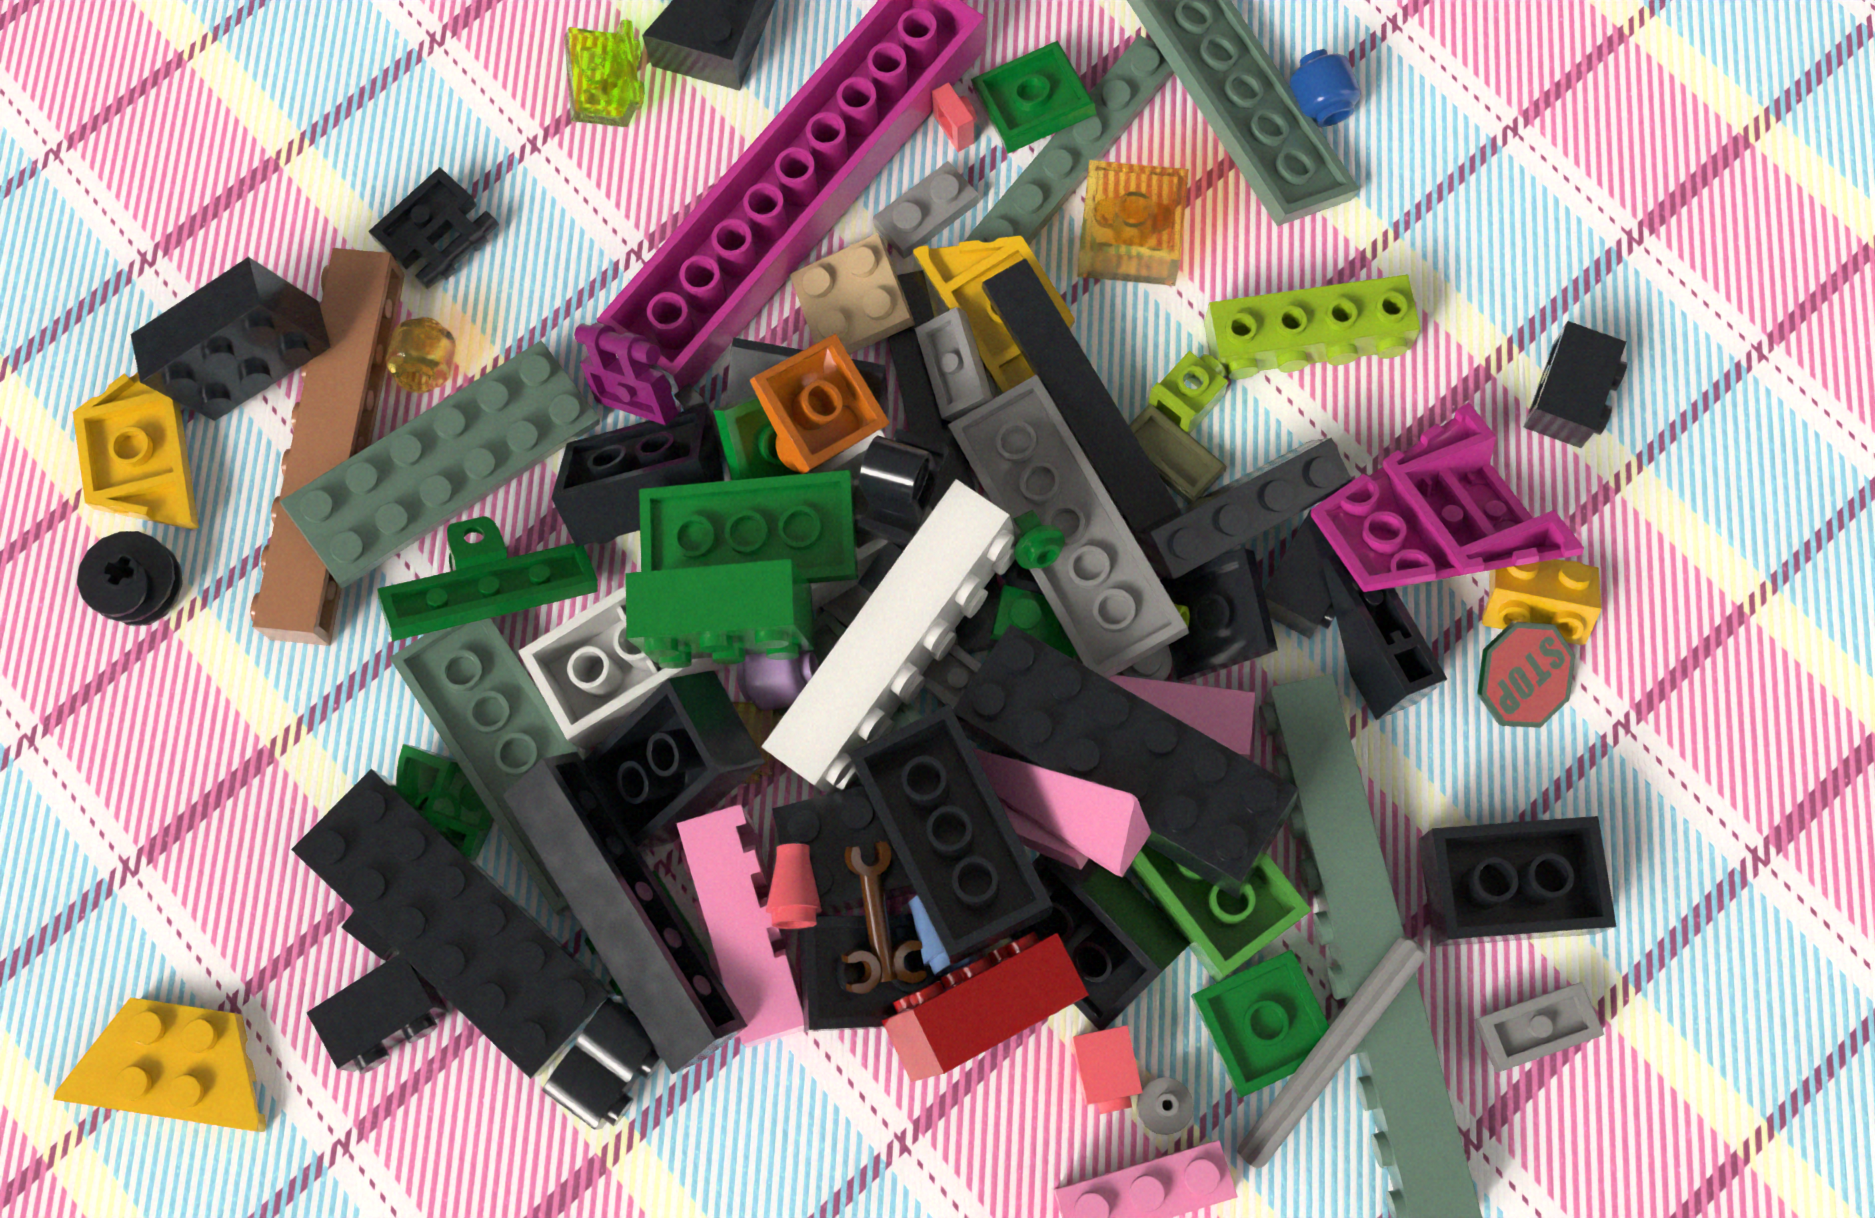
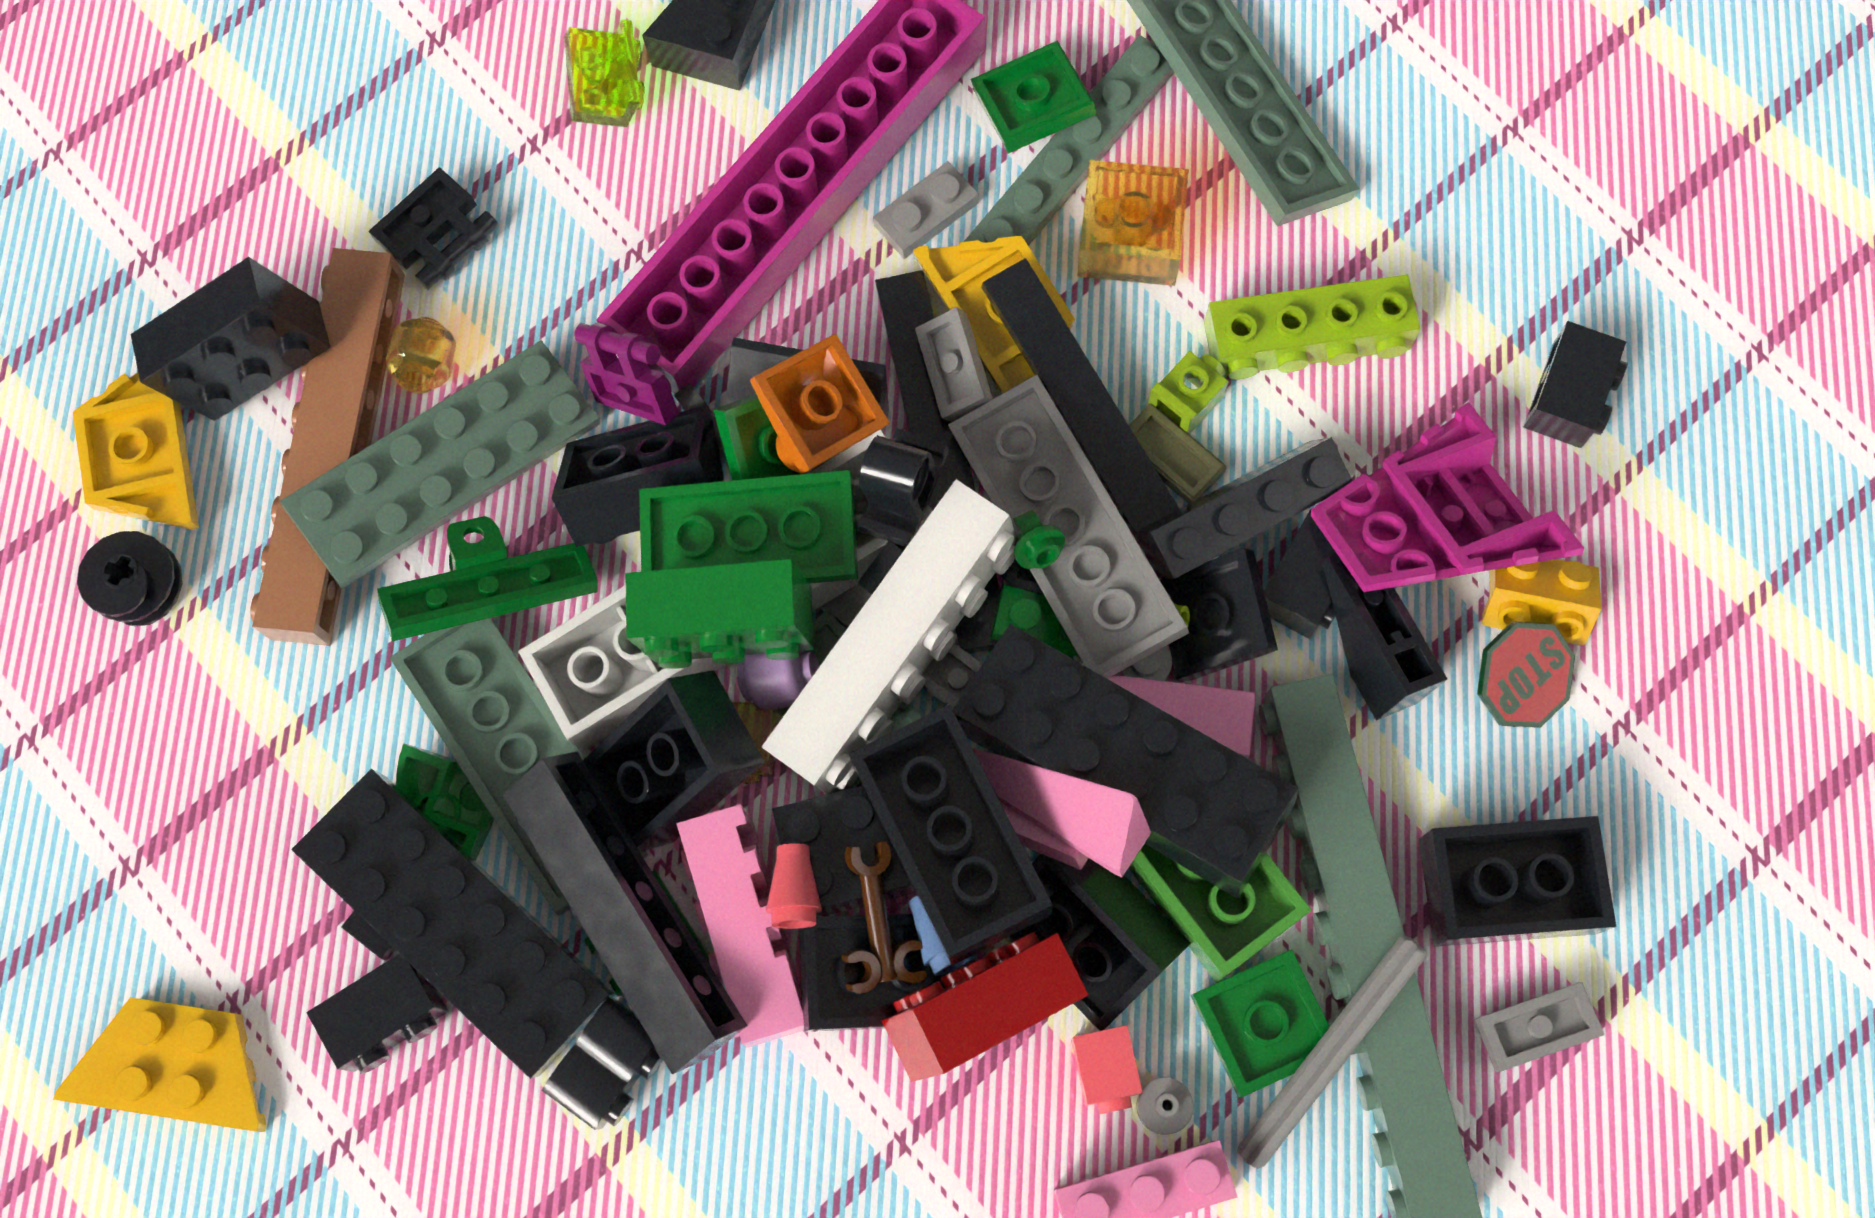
tan plate [790,233,915,354] -> none
coral plate [932,82,977,152] -> none
blue head [1289,49,1361,127] -> none

